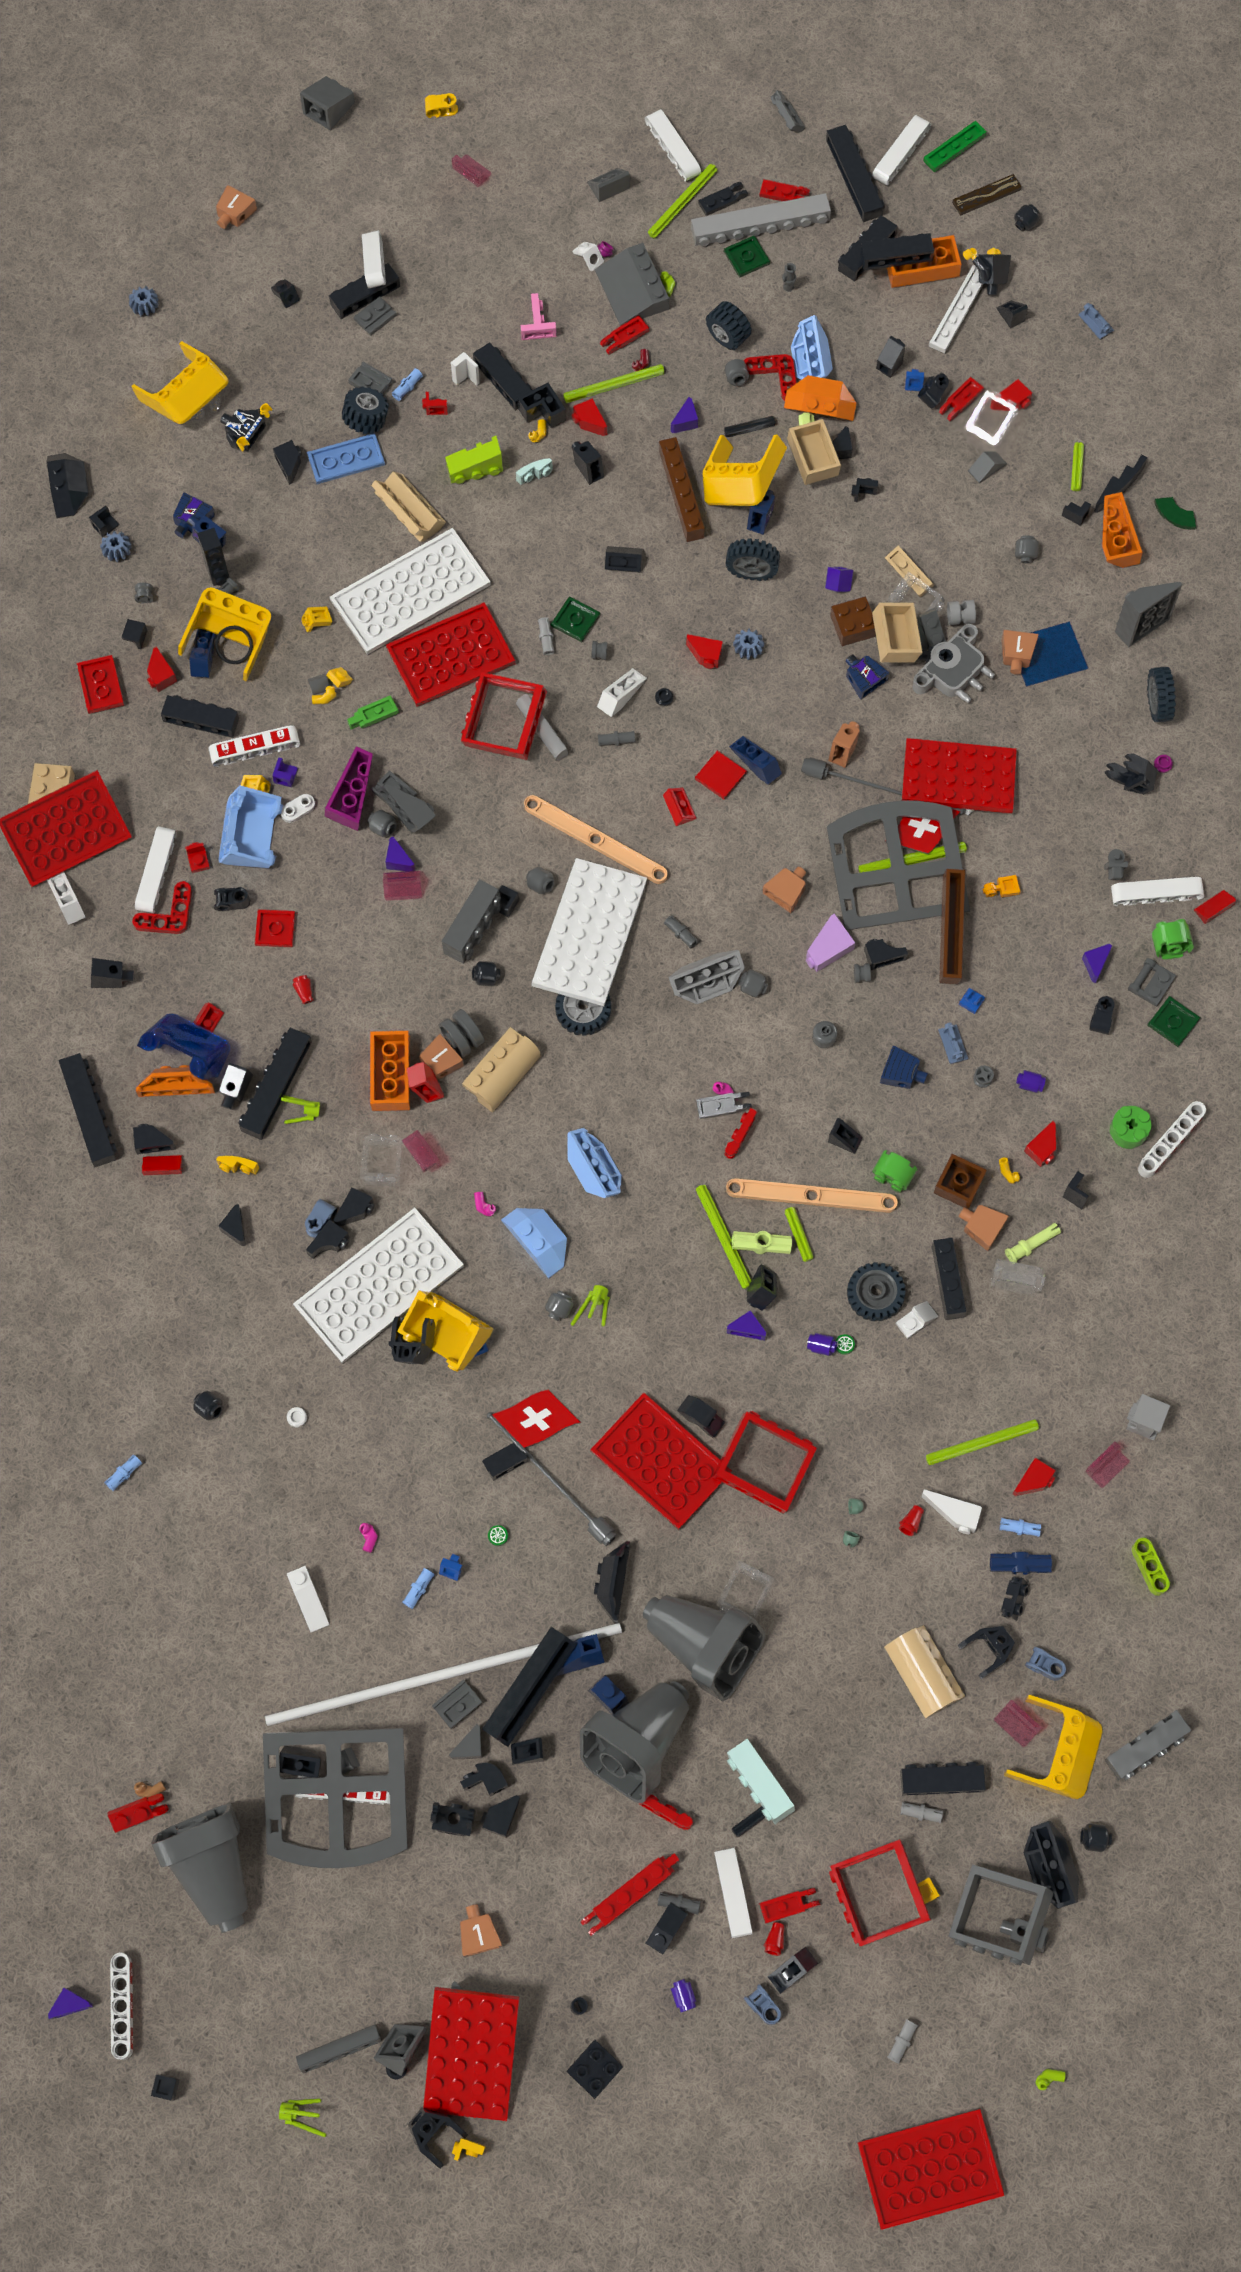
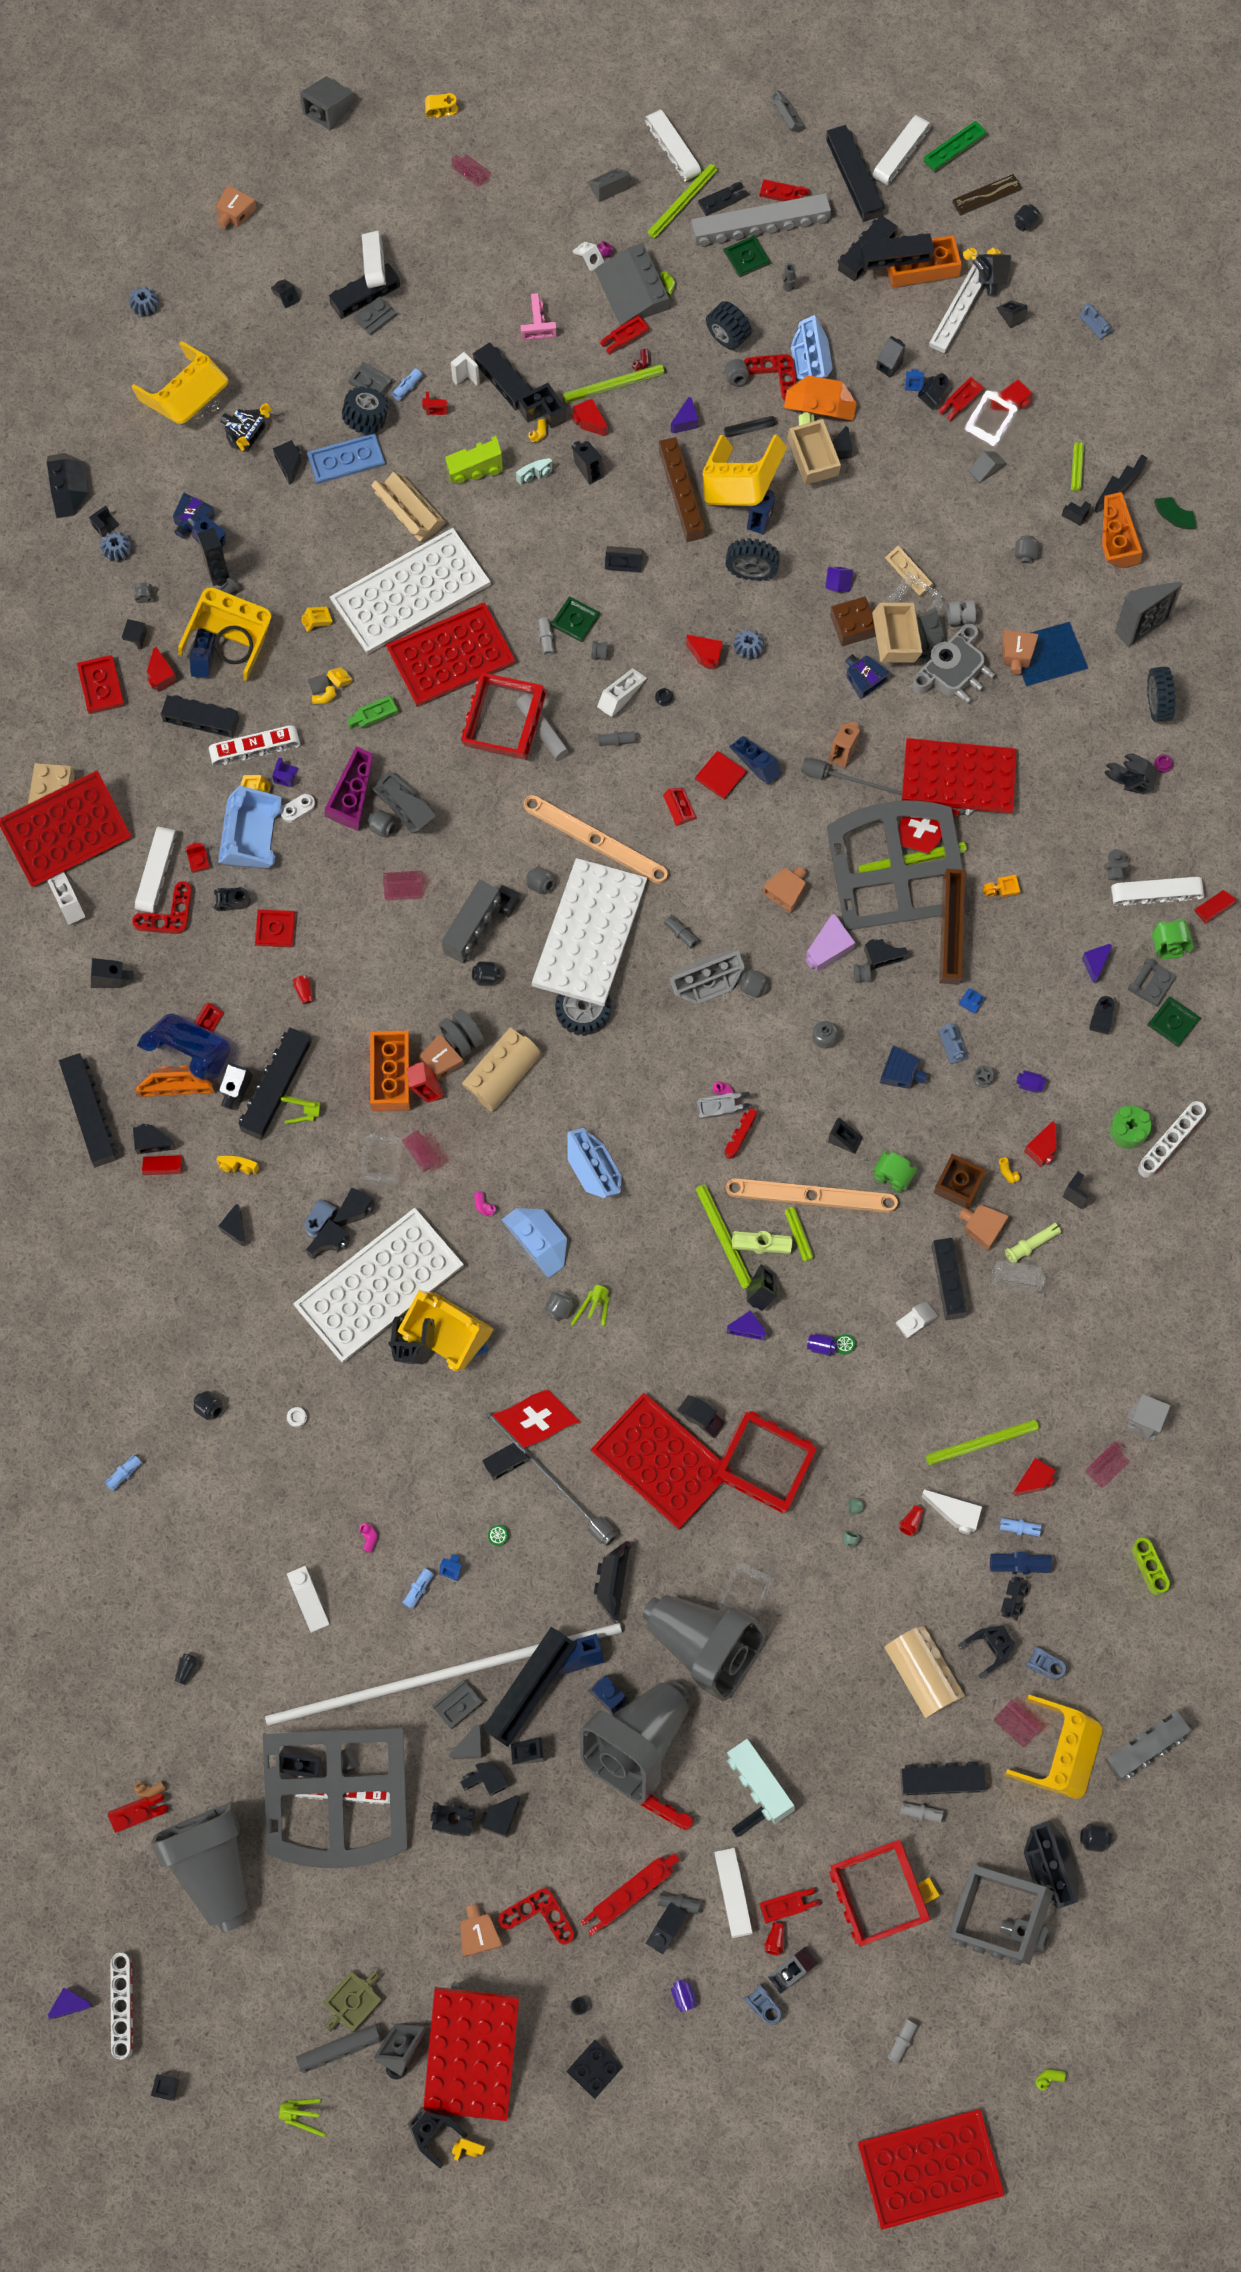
dark purple slope [385,837,415,872] -> none
wheel [847,1262,905,1322] -> none
black bracket [851,478,878,502] -> none
none -> black cone [174,1653,199,1685]
none -> olive plate [322,1971,382,2032]
none -> red beam [498,1888,574,1945]

